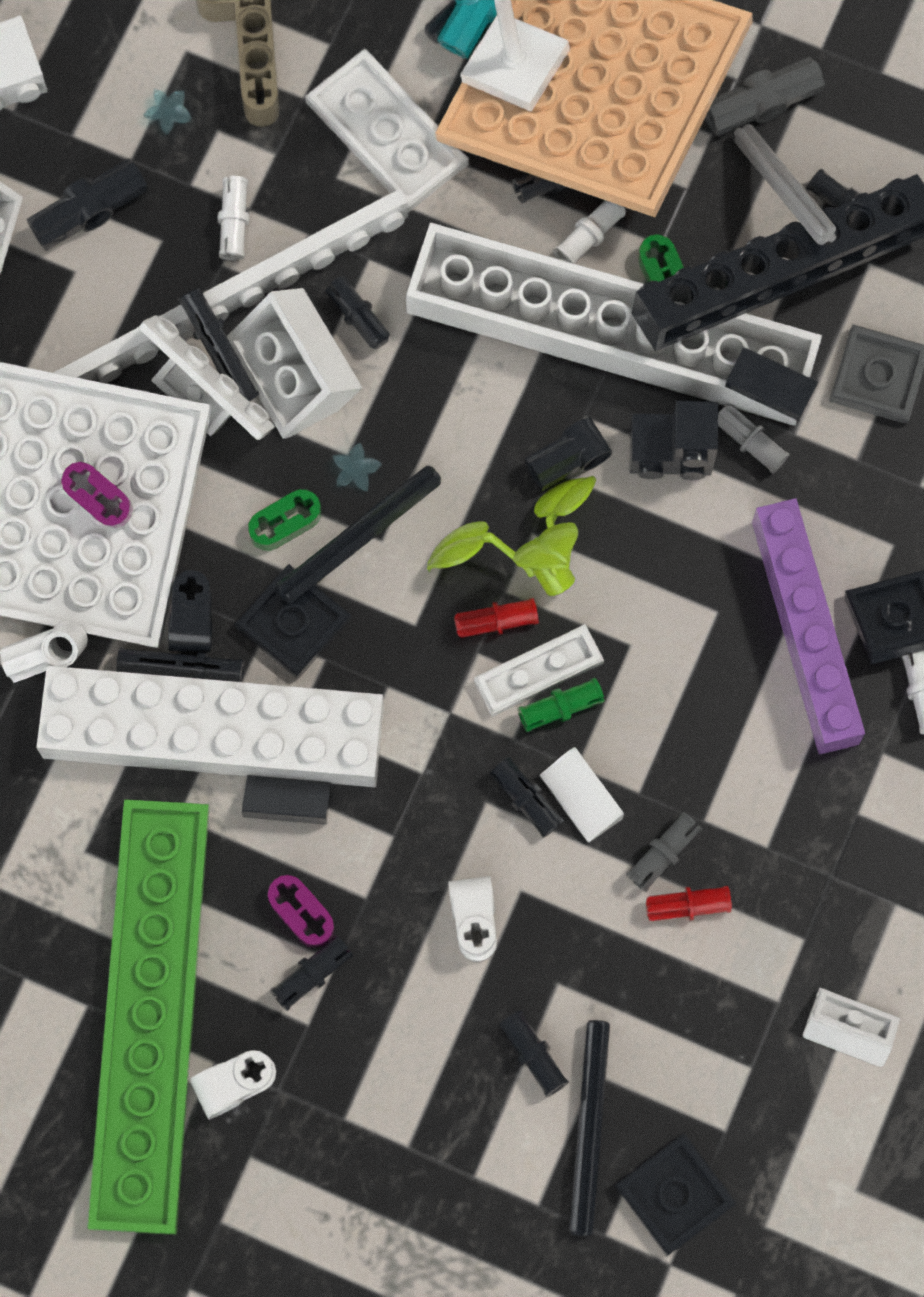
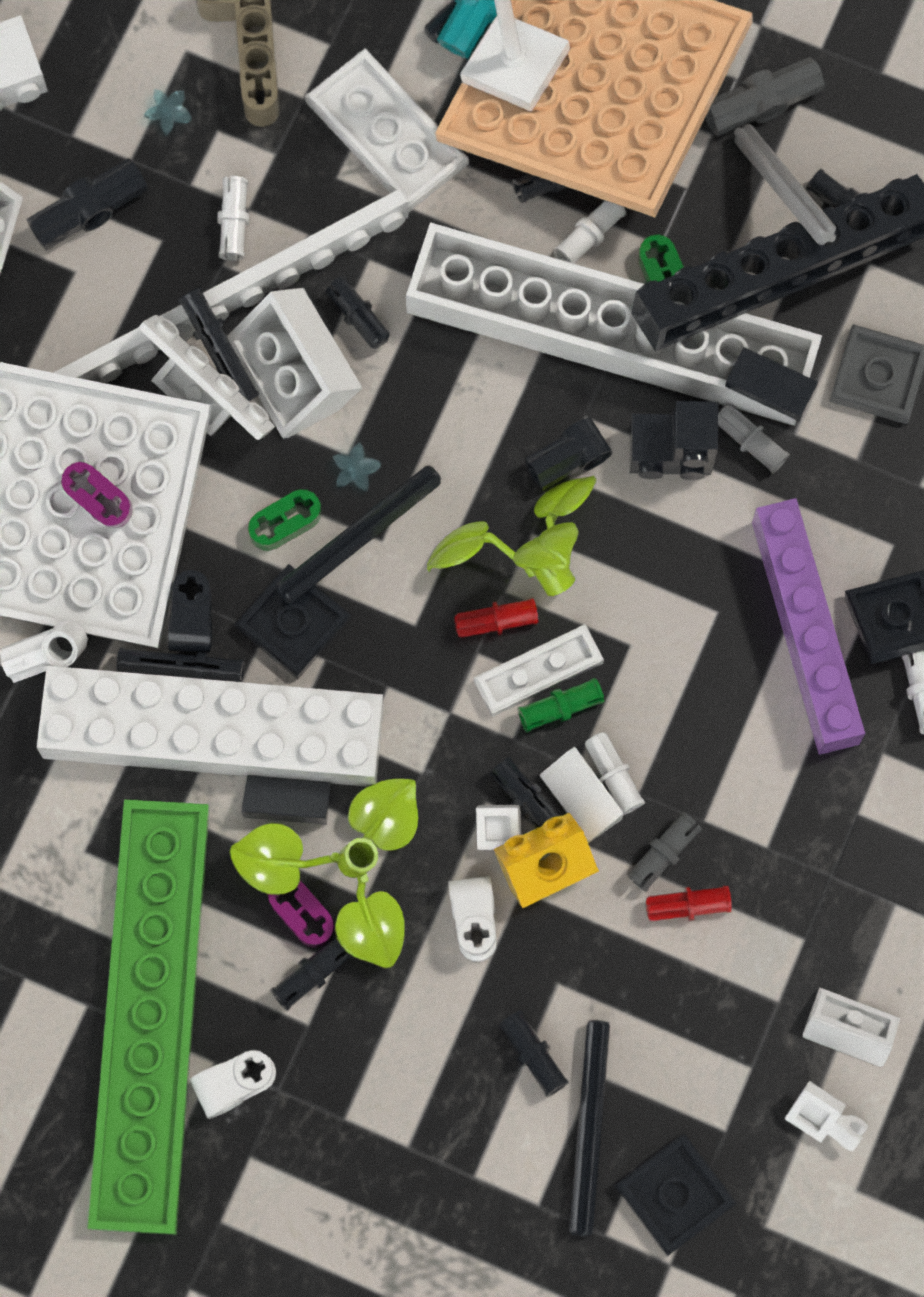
none -> lime plant [230,779,418,968]
none -> white plate [476,805,521,850]
none -> yellow brick [493,813,599,908]
none -> white axle [585,732,645,815]
none -> white plate [785,1081,868,1151]

